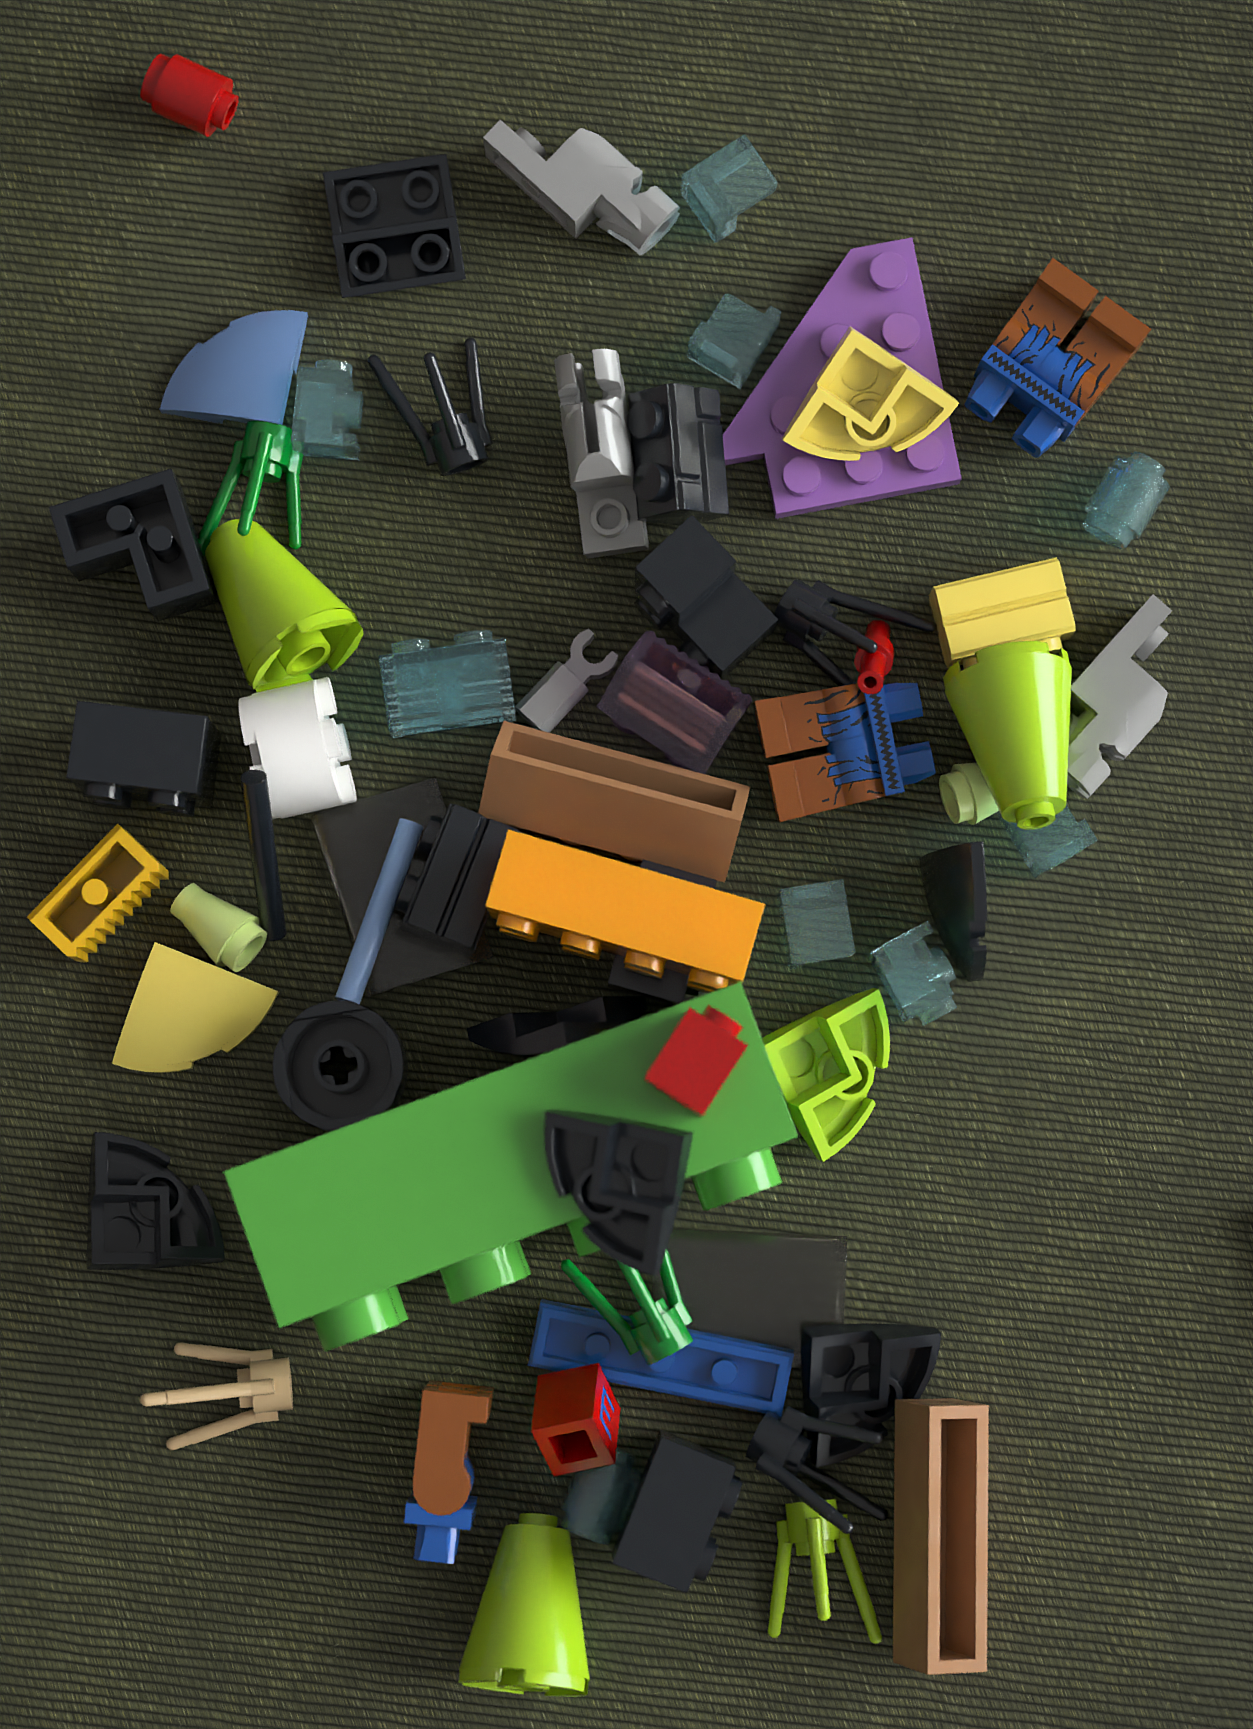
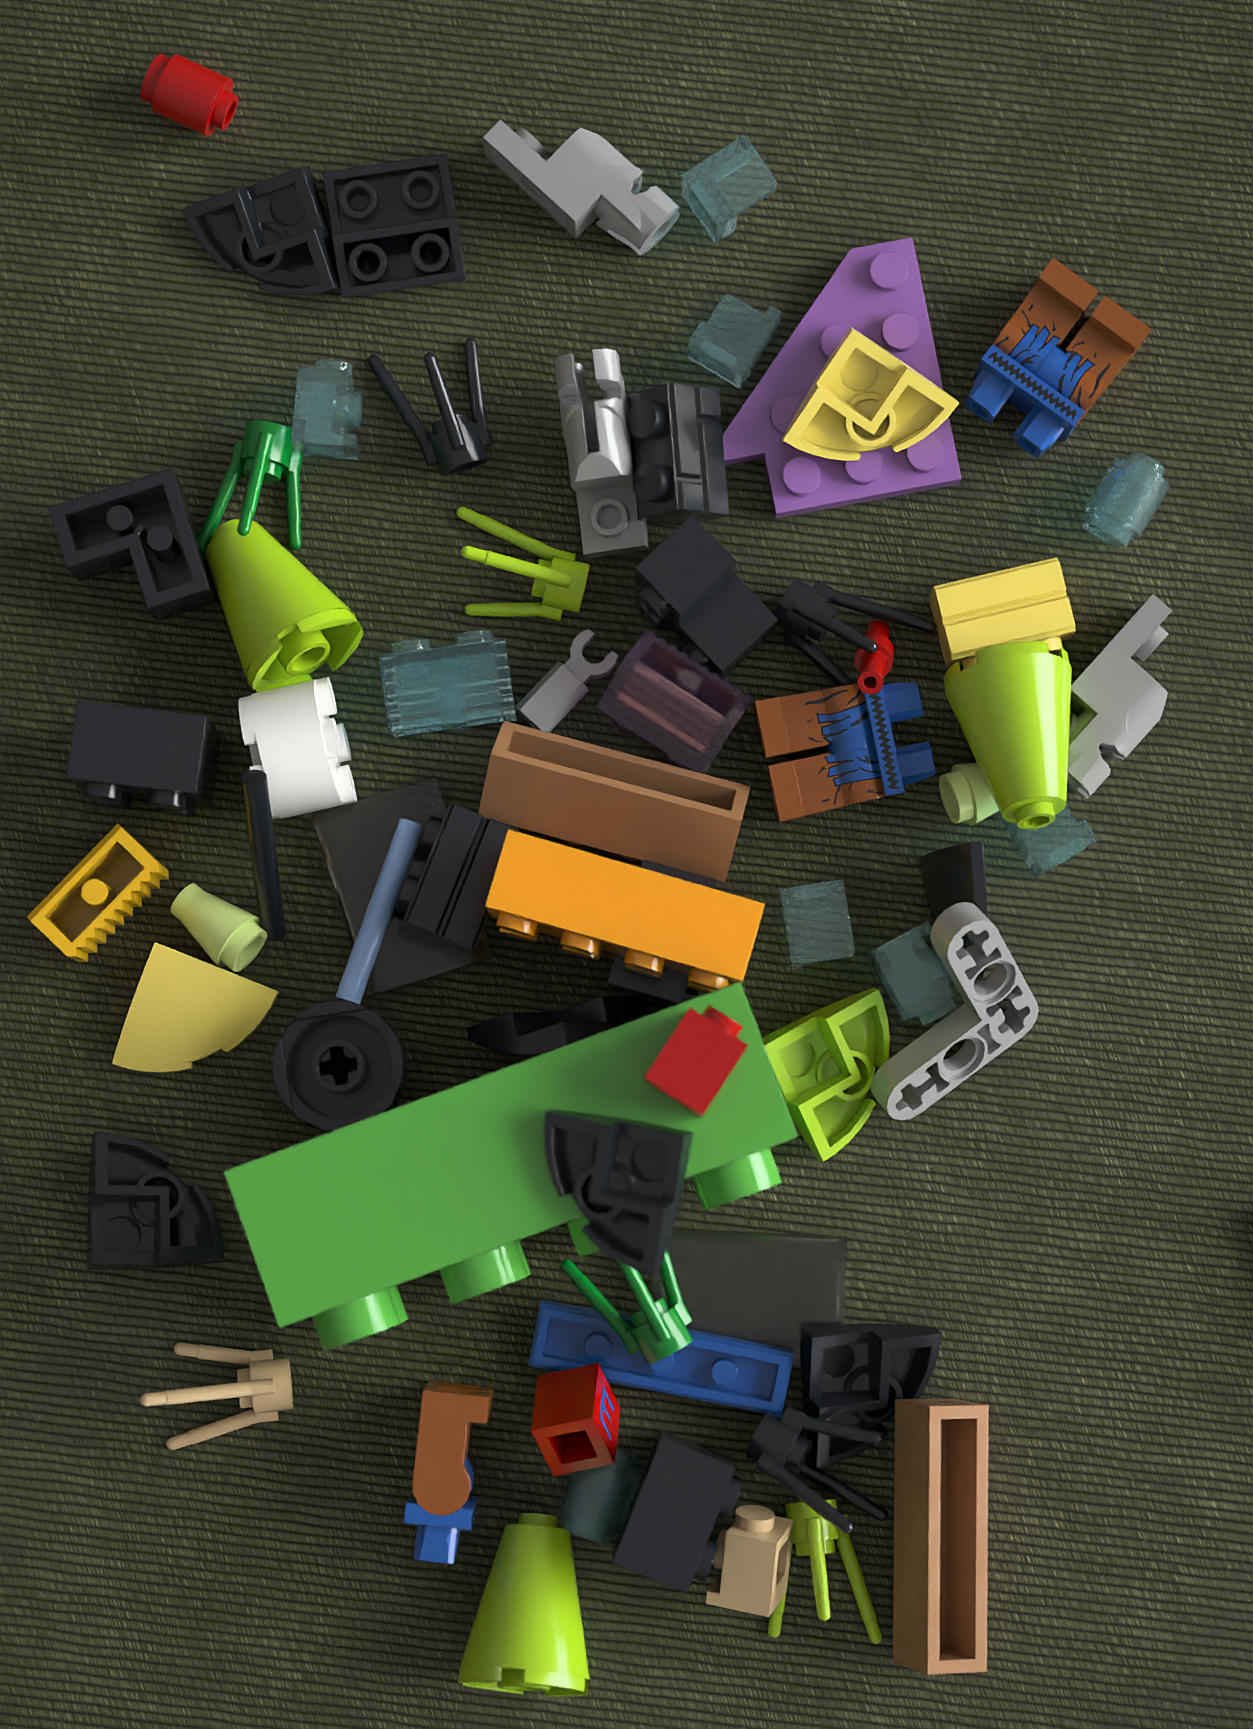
medium blue brick [160,310,308,425] -> none
none -> black brick [182,166,339,295]
none -> lime plant [456,506,590,621]
none -> tan brick [706,1505,793,1617]
none -> light grey beam [870,902,1039,1121]

